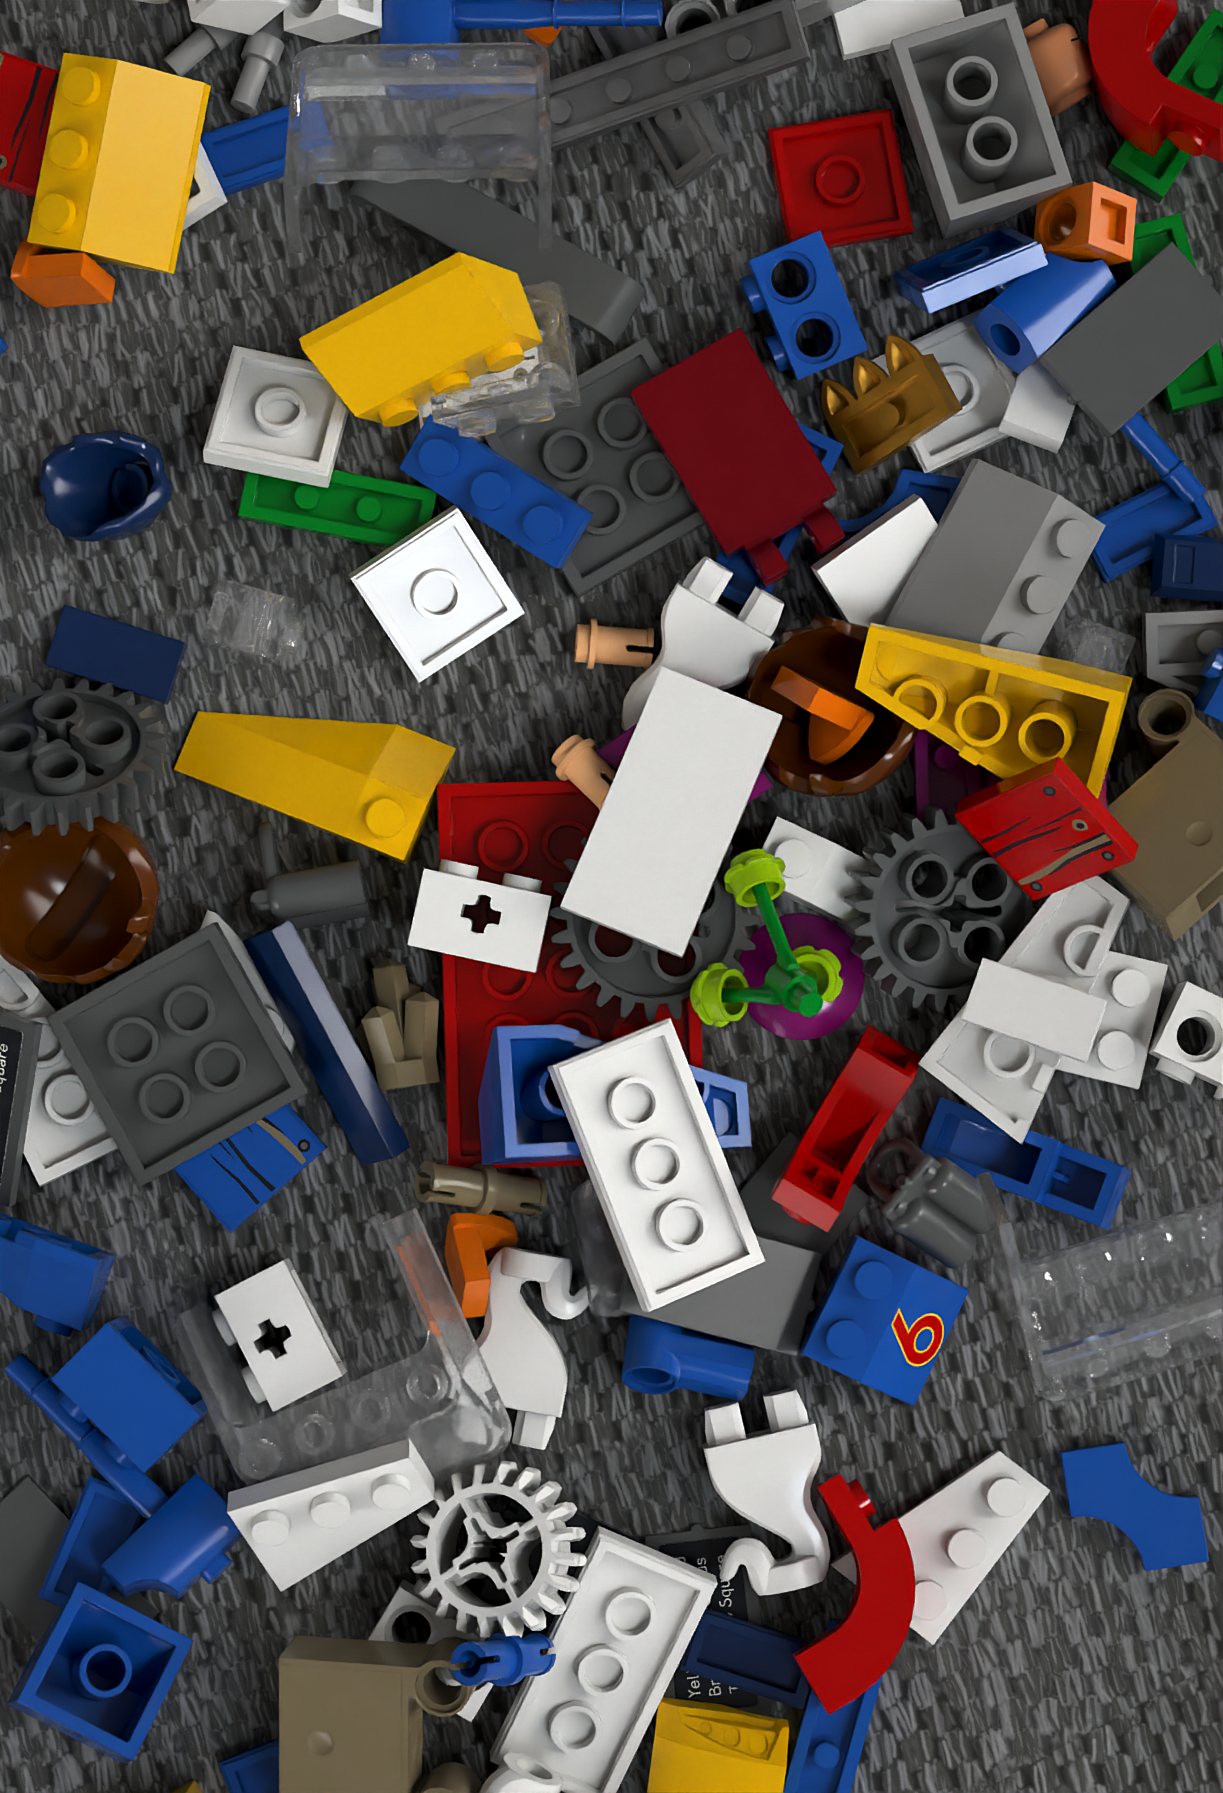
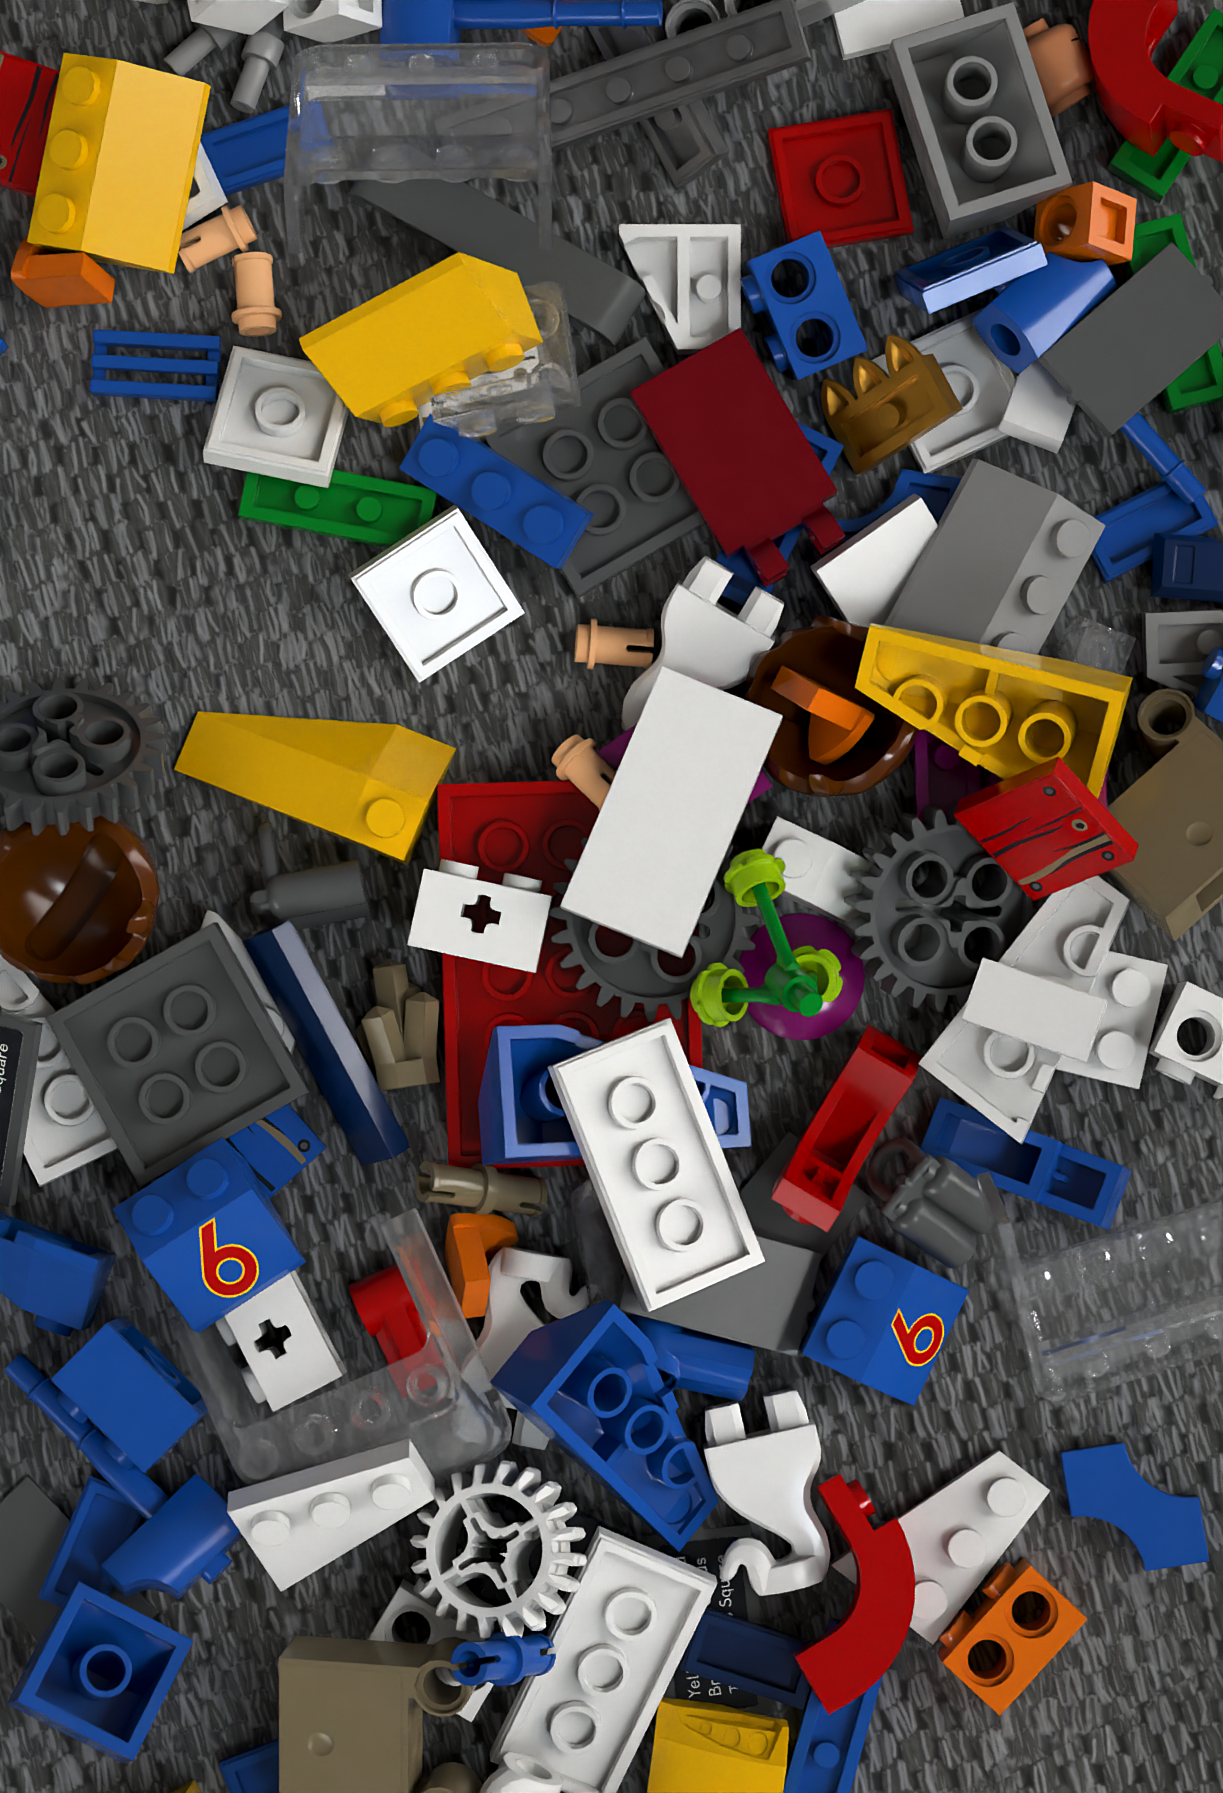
dark blue hair [40,430,172,542] -> none
dark blue tile [45,604,187,705] -> none
clear brick [202,578,306,667] -> none
none -> blue tile [89,329,222,402]
none -> blue slope [113,1137,306,1334]
none -> light nougat pin [178,204,258,273]
none -> light nougat pin [231,252,282,337]
none -> red piece [348,1258,454,1398]
none -> blue wedge [490,1300,719,1552]
none -> white wing [619,224,741,355]
none -> orange brick [937,1558,1087,1716]

